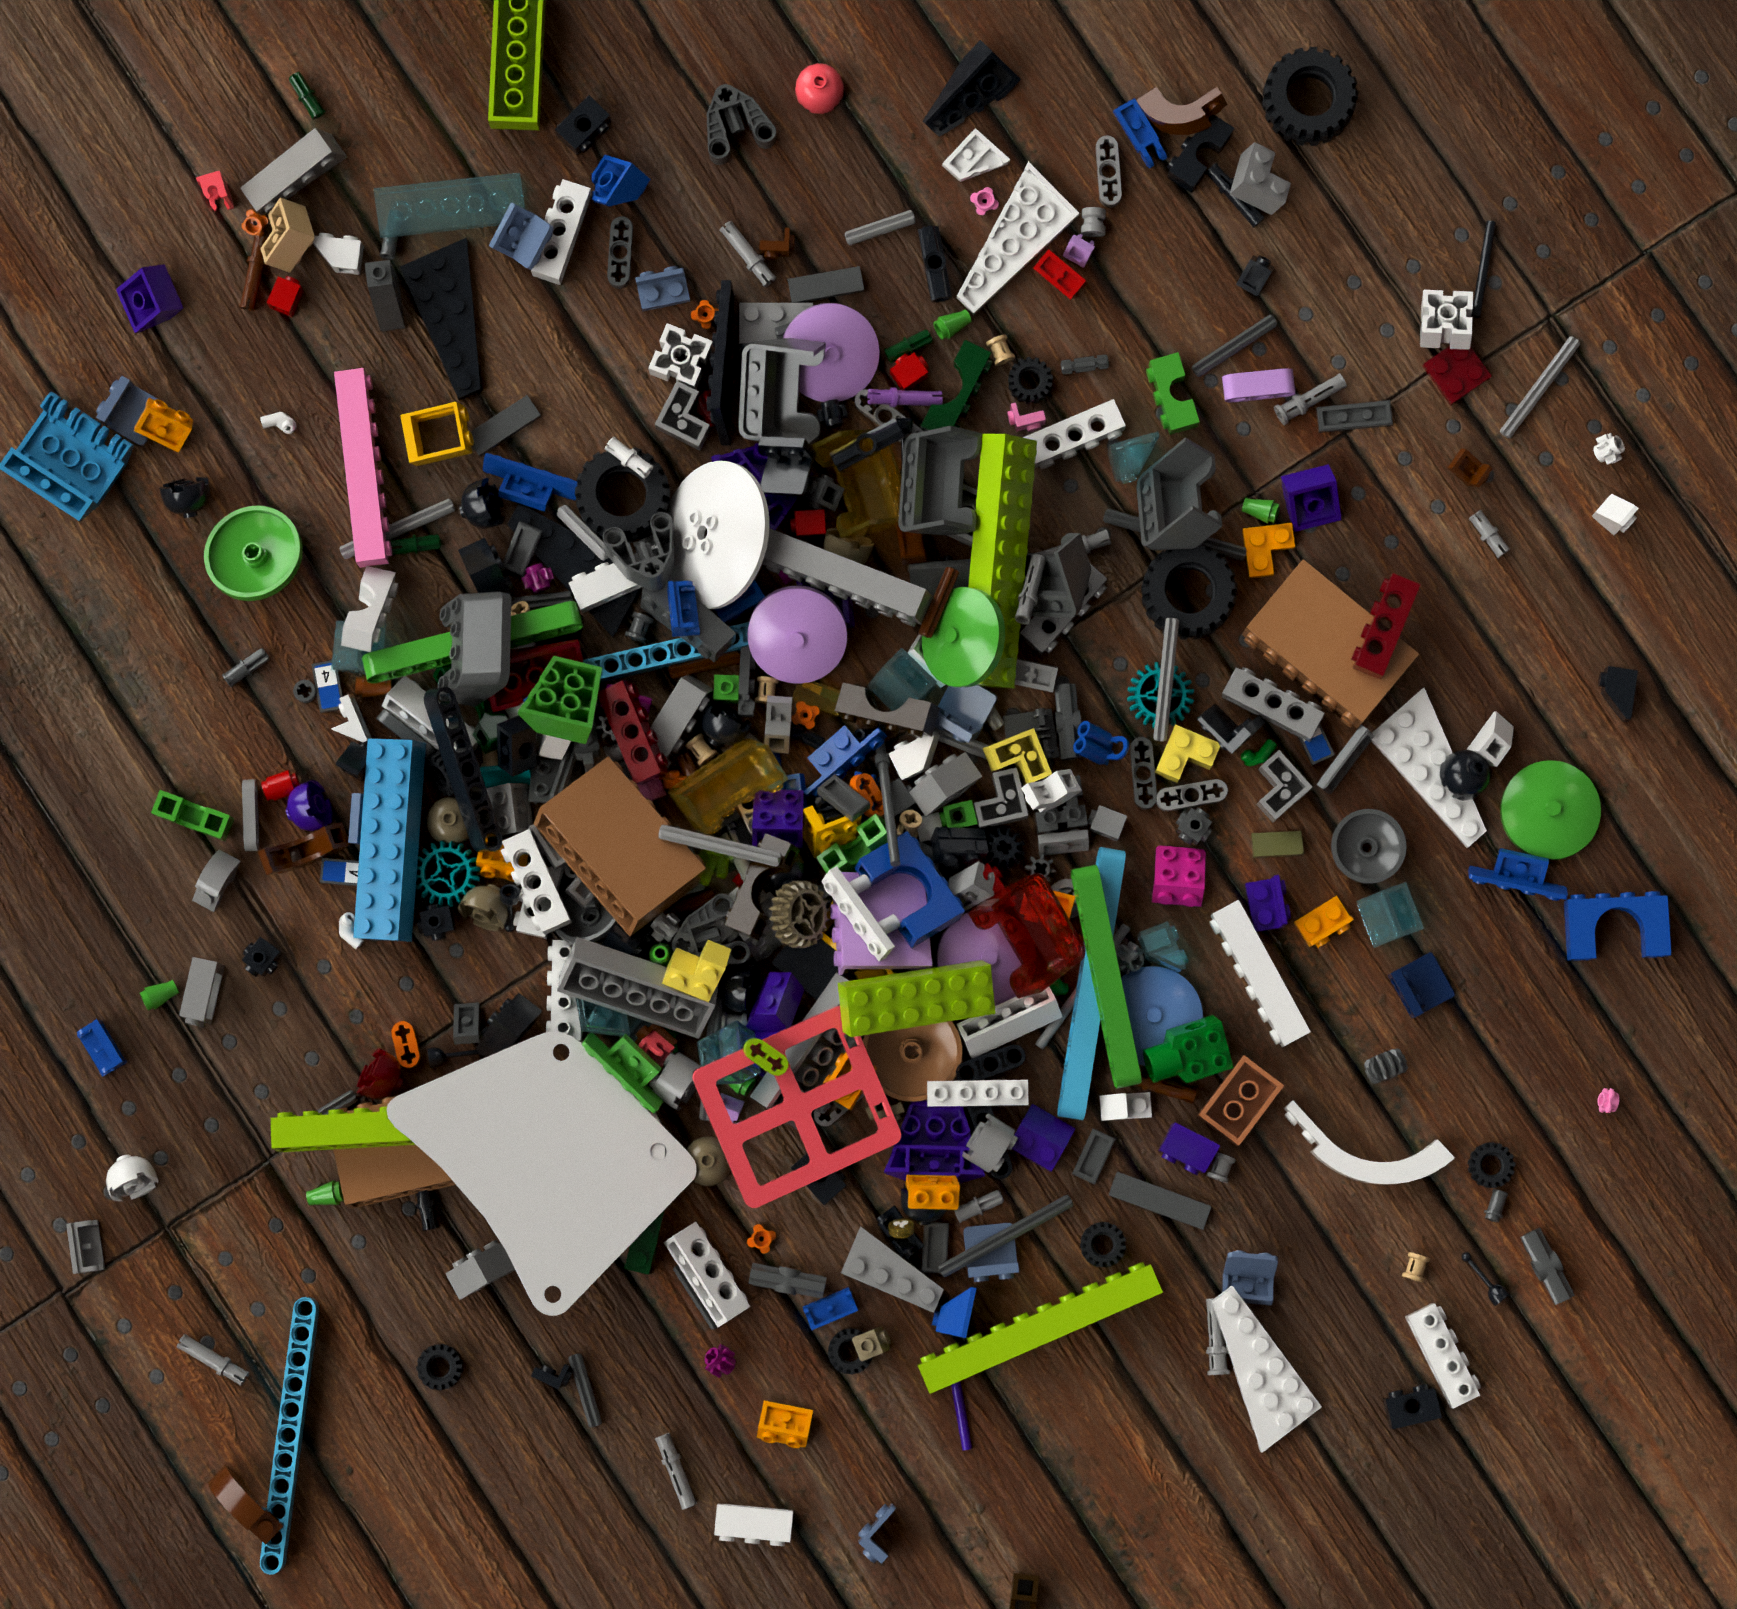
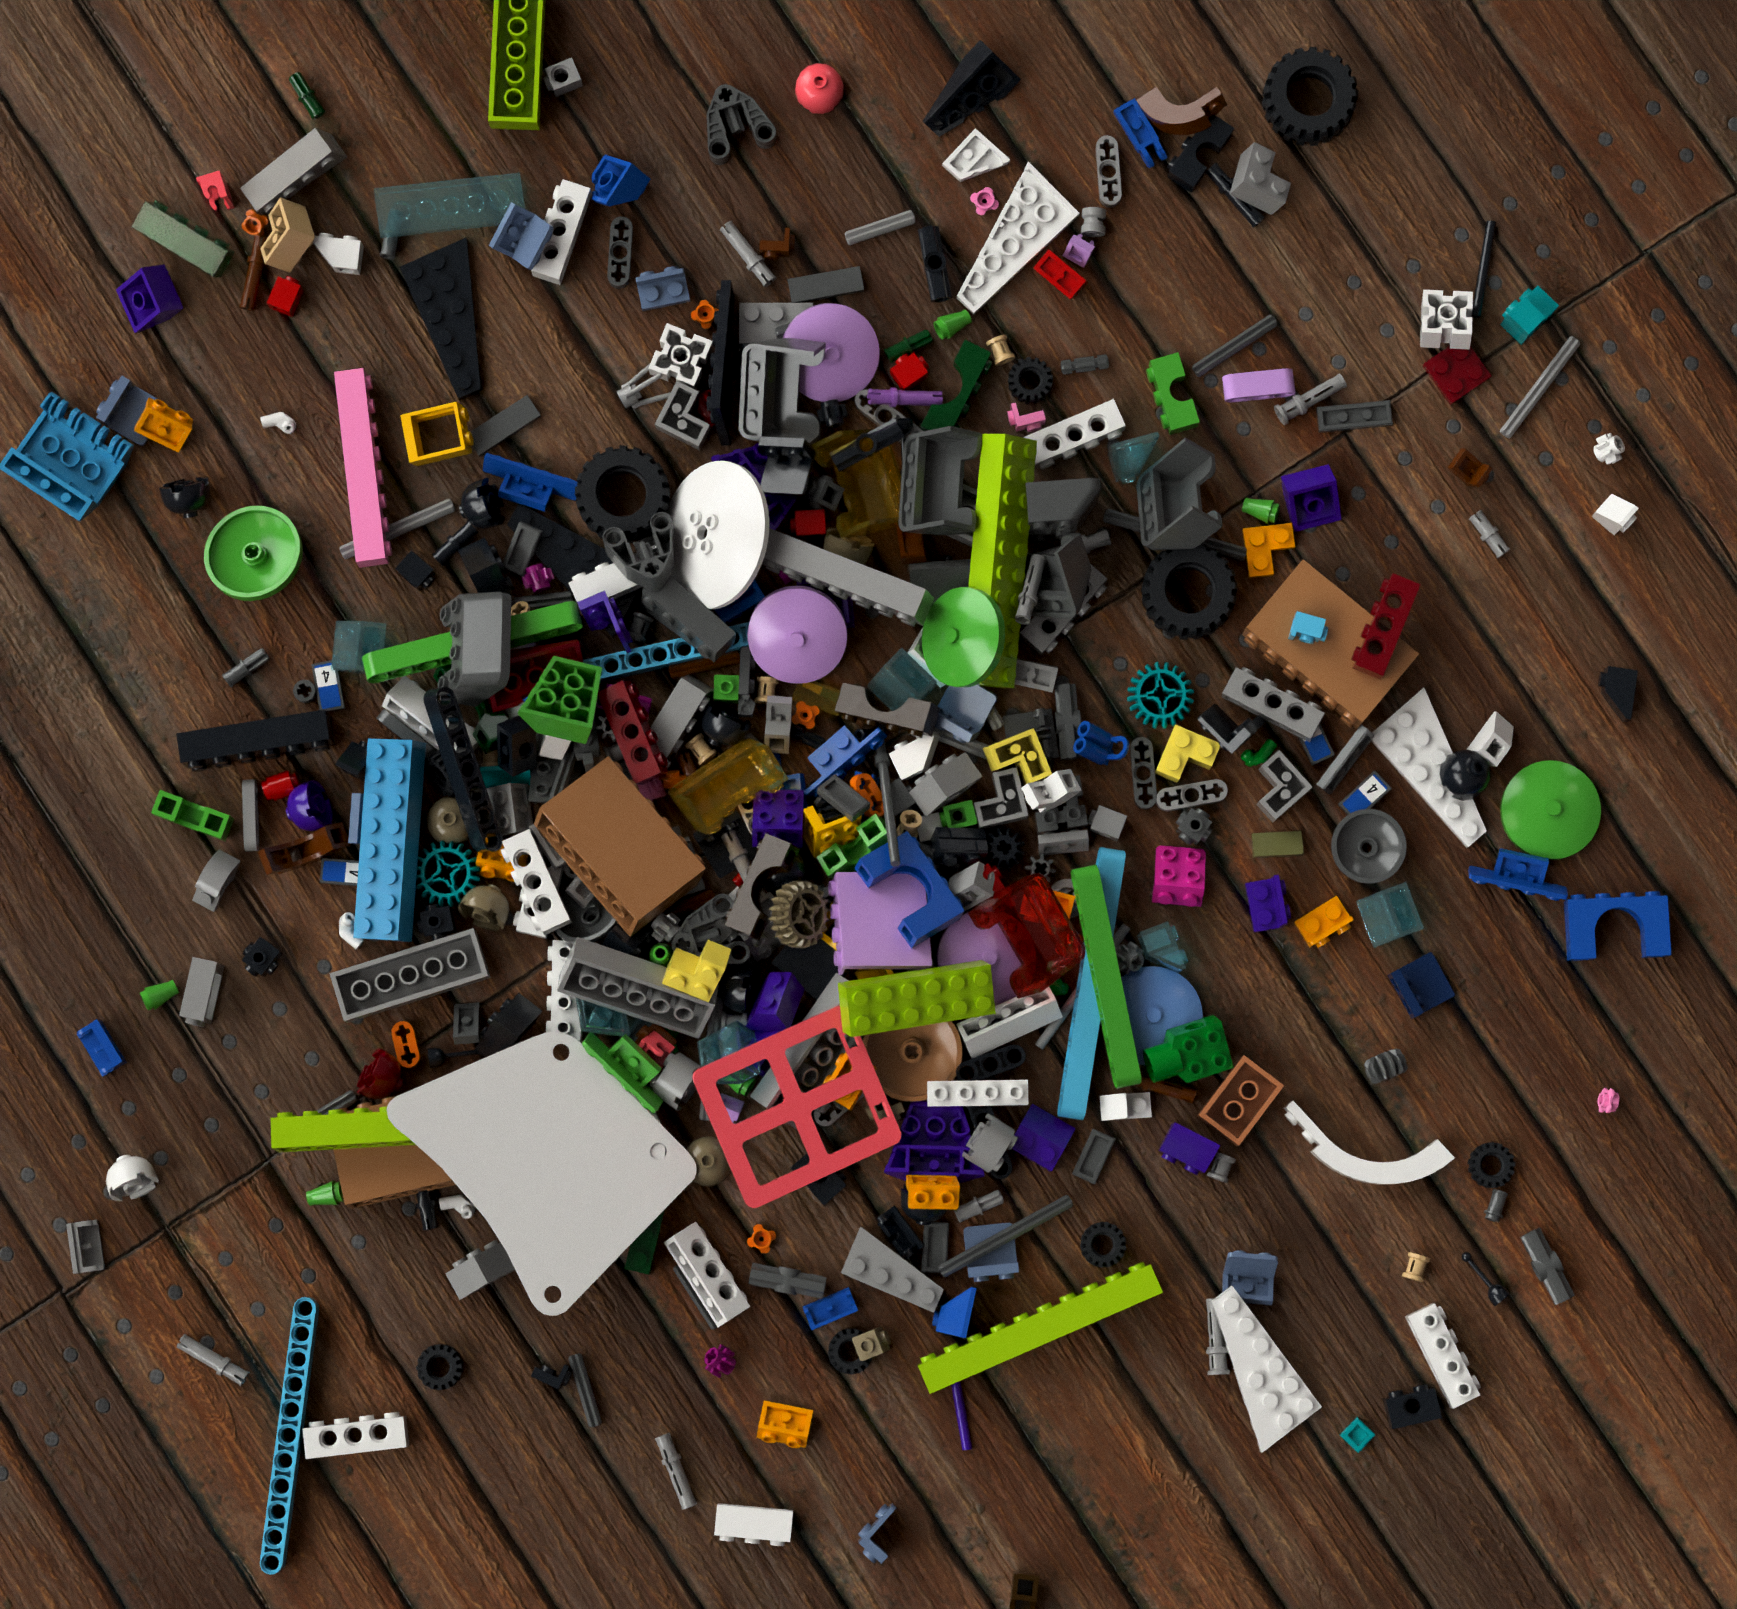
reddish brown arch [208,1464,283,1545] -> none
white slope [331,693,372,742] -> none
white arch [341,566,398,652] -> none
dark orange cone [355,674,391,698] -> none
dark grey slope [365,260,405,332] -> none
dark green axle [391,534,441,556] -> none
black hinge [500,884,520,932] -> none
black brick [555,95,611,155] -> none
light grey axle [557,505,609,561] -> none
white pin [605,437,653,479] -> none
light grey axle [659,824,781,867] -> none
blue hinge [667,581,700,637] -> none
clear neon green rock [698,837,729,887] -> none
lime beam [743,1038,788,1076] -> none
white plate [821,866,900,961] -> none
clear yellow tile [888,1219,914,1238] -> none
reddish brown axle [919,567,959,638] -> none
dark grey tile [1108,1172,1212,1230] -> none
light grey axle [1153,618,1179,741] -> none
white brick [1209,900,1311,1047] -> none
black bracket [1236,255,1274,296] -> none
none -> clear green brick [131,200,235,277]
none -> black brick [176,709,336,772]
none -> white brick [302,1412,409,1459]
none -> light grey brick [329,928,491,1023]
none -> black brick [395,550,436,592]
none -> black pin [432,521,479,566]
none -> white arm [439,1195,475,1219]
none -> light grey brick [543,57,583,97]
none -> dark purple bracket [577,590,633,653]
none -> light grey plant [616,364,671,409]
none -> dark grey windscreen [1025,478,1101,543]
none -> medium azure brick [1288,611,1328,644]
none -> tile [1338,770,1392,815]
none -> teal tile [1339,1417,1375,1453]
none -> teal brick [1500,286,1559,345]

